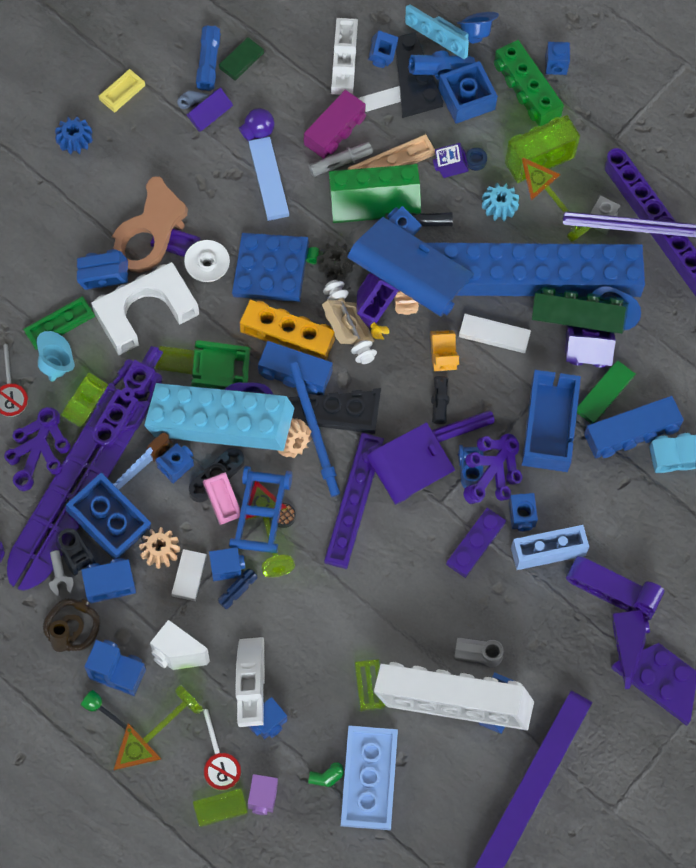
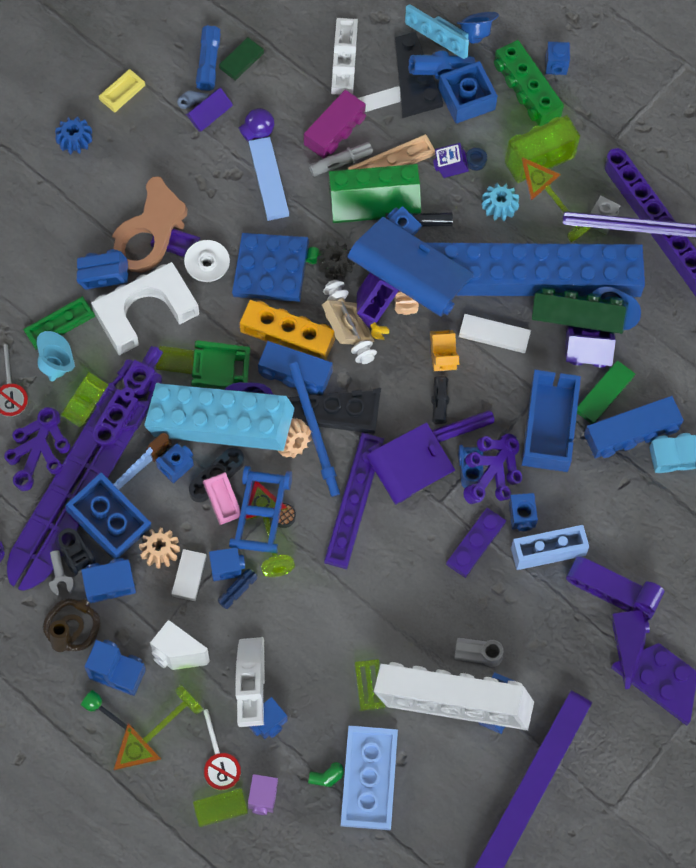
blue brick [368,30,398,68] -> none

